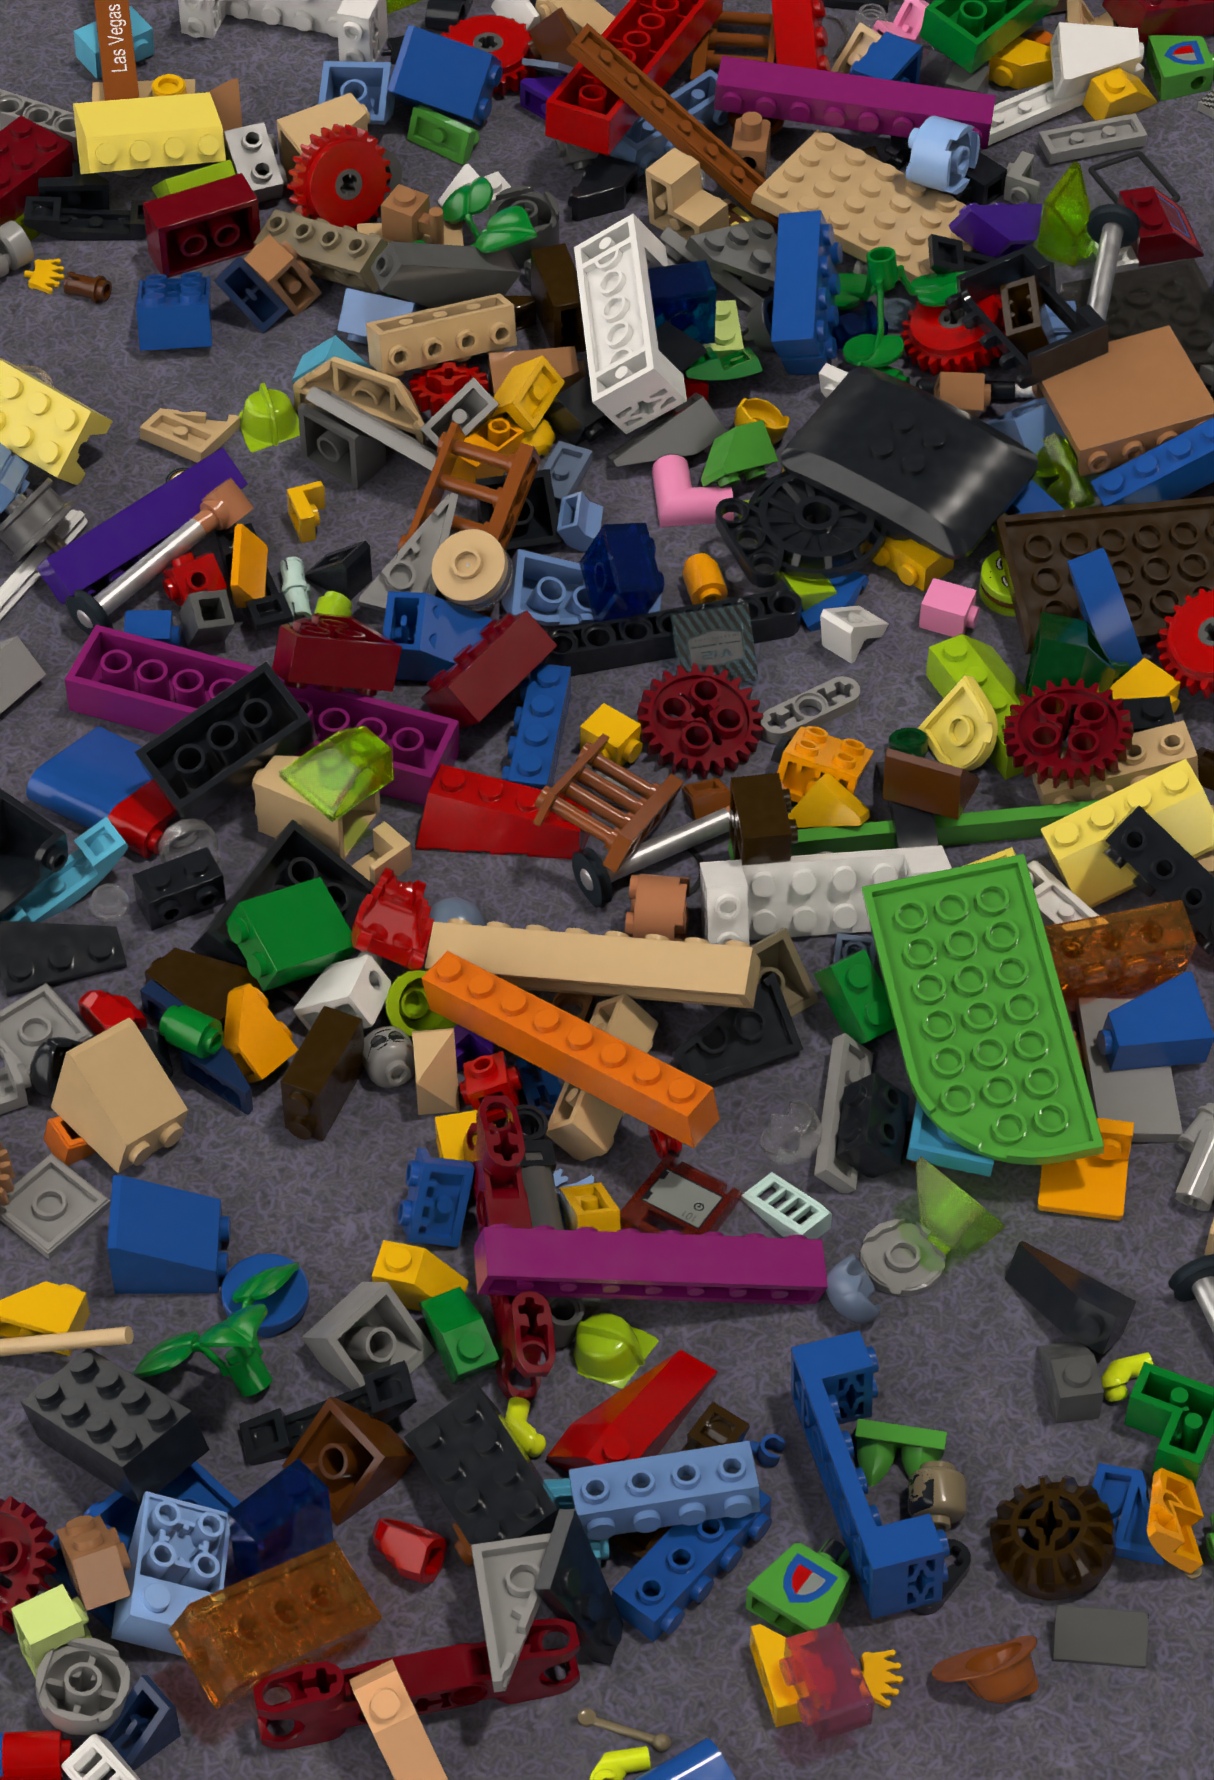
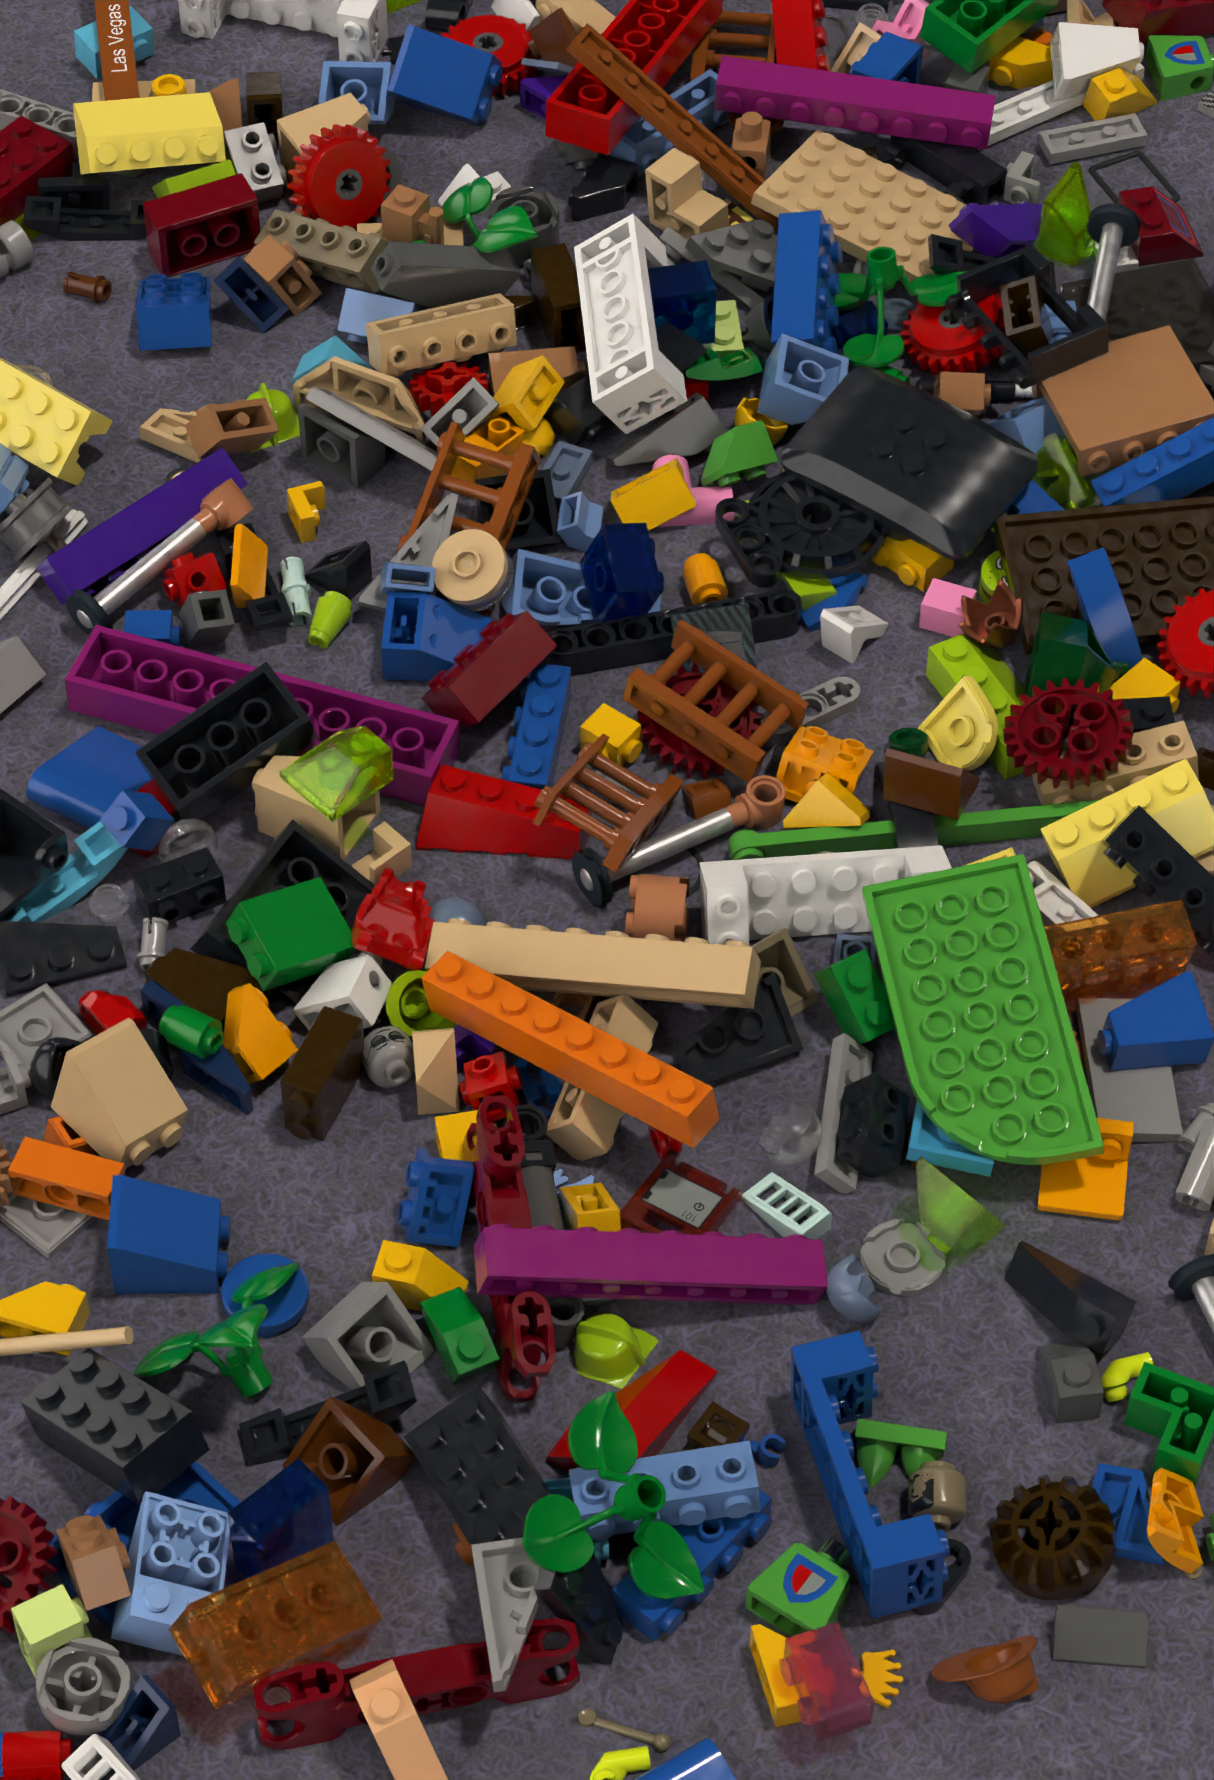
yellow piece [24,258,64,294] -> none
dark red brick [272,613,402,696] -> none
red rock [372,1517,448,1584] -> none
bright green tile [407,105,480,165] -> none
neon yellow arm [505,1397,546,1458] -> none
dark brown brick [729,773,798,865] -> none
light blue brick [906,115,980,195] -> none
none -> orange piece [8,1136,126,1221]
none -> blue brick [99,790,175,850]
none -> light grey pin [136,917,169,970]
none -> medium nougat brick [185,398,279,459]
none -> dark brown slope [246,71,284,149]
none -> medium blue piece [381,561,436,595]
none -> green plant [522,1391,705,1600]
none -> yellow panel [610,458,696,538]
none -> dark orange fence [622,619,809,783]
none -> medium blue slope [758,333,849,425]
none -> copper piece [958,579,1024,648]

